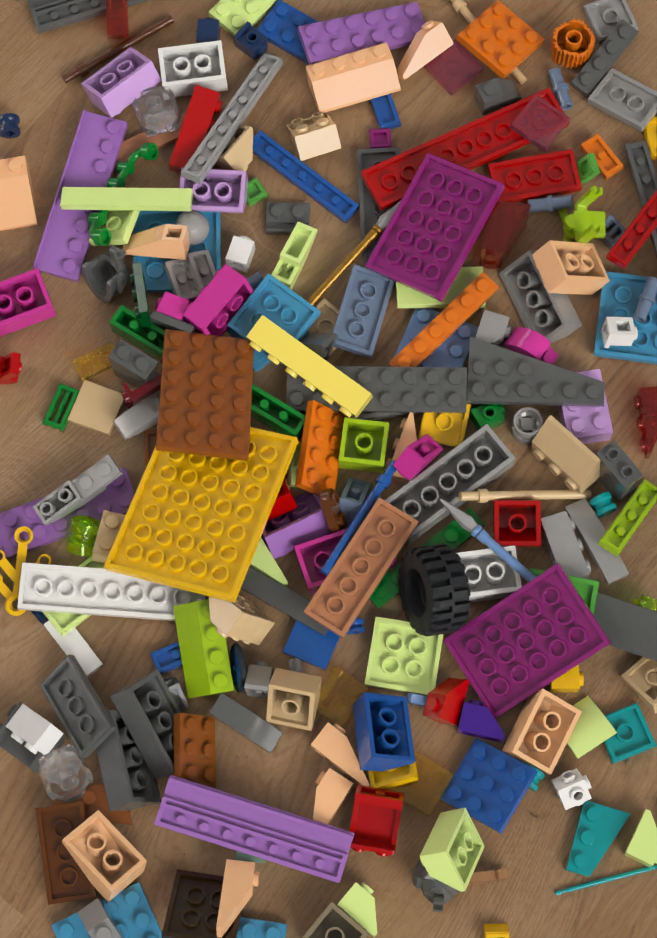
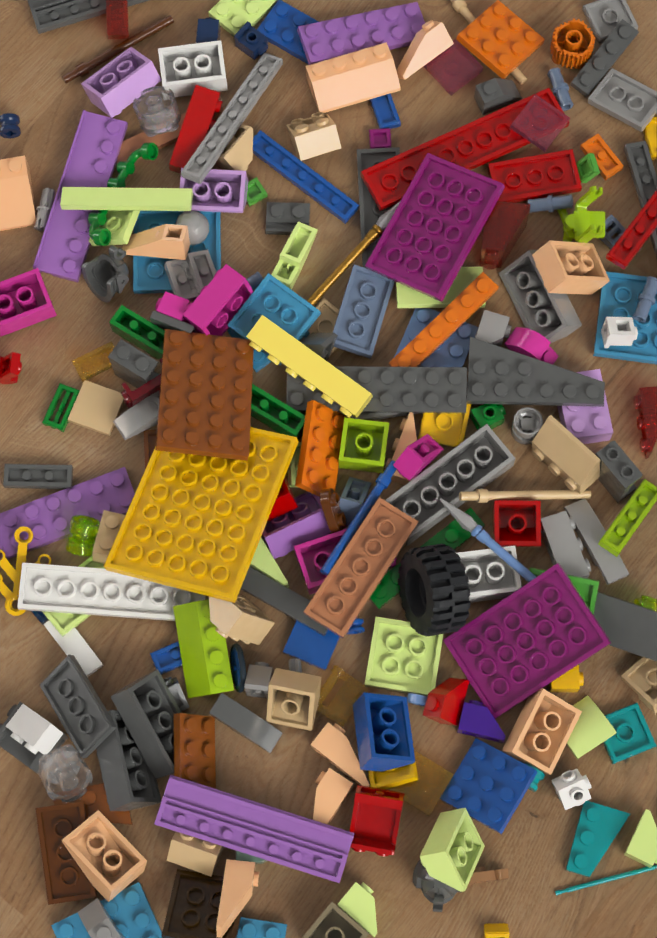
light grey slope [33,454,123,526] -> none
plate [130,262,151,327] -> none
white brick [225,236,256,273] -> none
teal wheel [589,491,618,518] -> none
none -> dark grey plate [3,464,73,489]
none -> light grey axle [34,188,55,231]
none -> tan slope [166,832,224,877]

